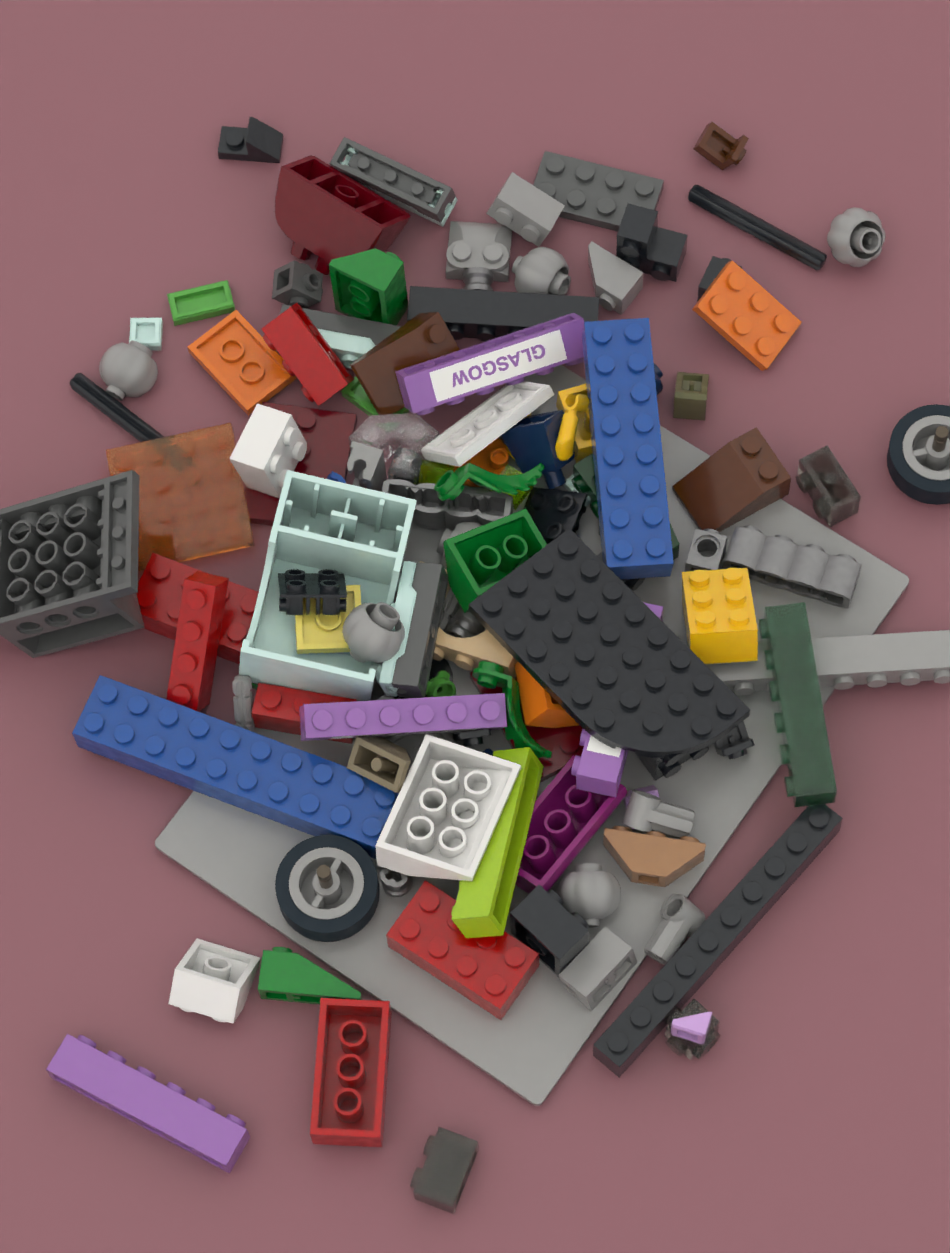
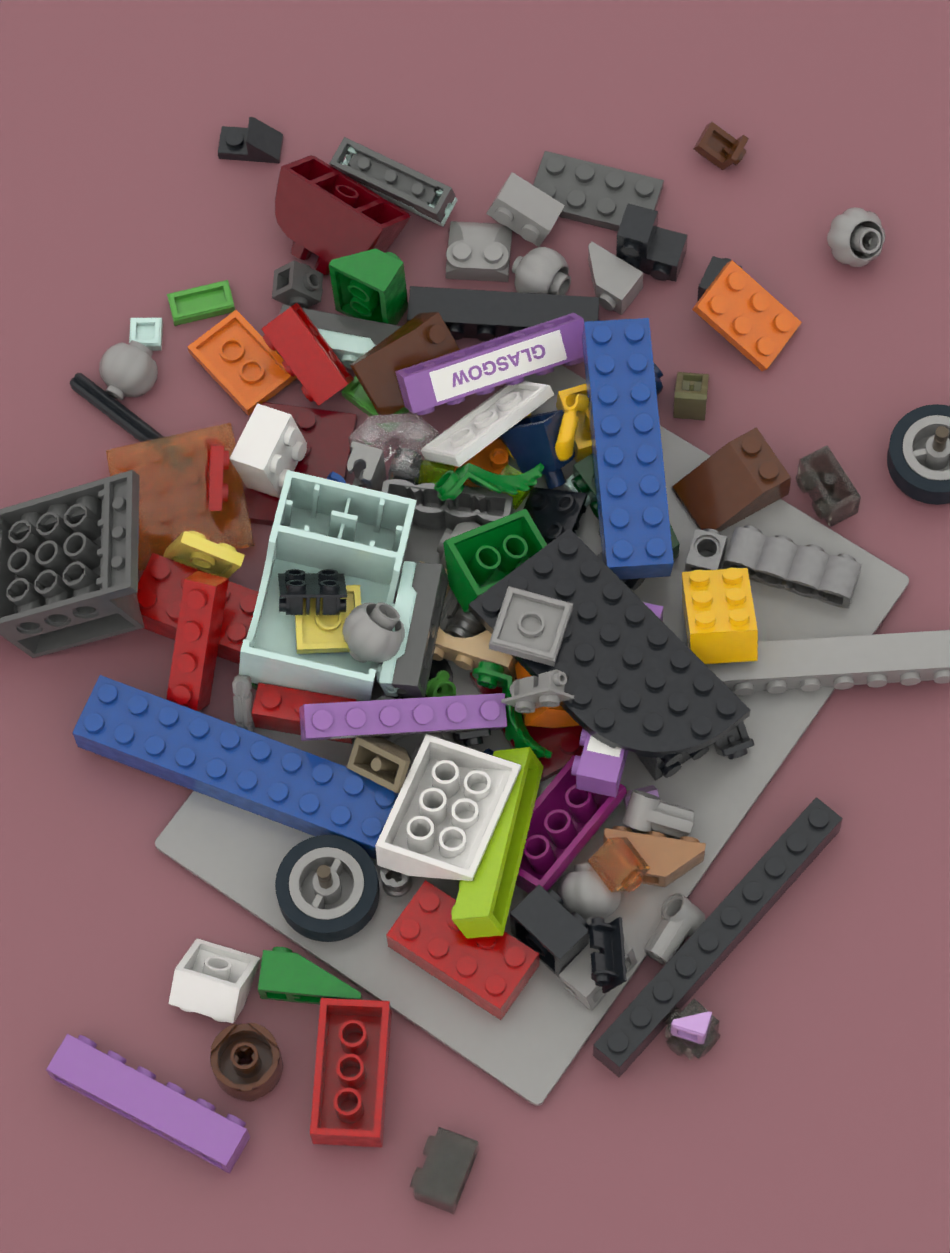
flat silver wheel [463,267,494,291] -> none
black axle [688,185,827,270] -> none
clear green brick [759,602,837,808] -> none
none -> light yellow plate [163,531,245,578]
none -> red wing [204,438,229,511]
none -> reddish brown brick [210,1023,283,1102]
none -> light grey tile [489,586,573,667]
none -> light grey hinge [501,669,574,713]
none -> clear orange brick [588,837,651,892]
none -> black hinge [588,917,627,993]

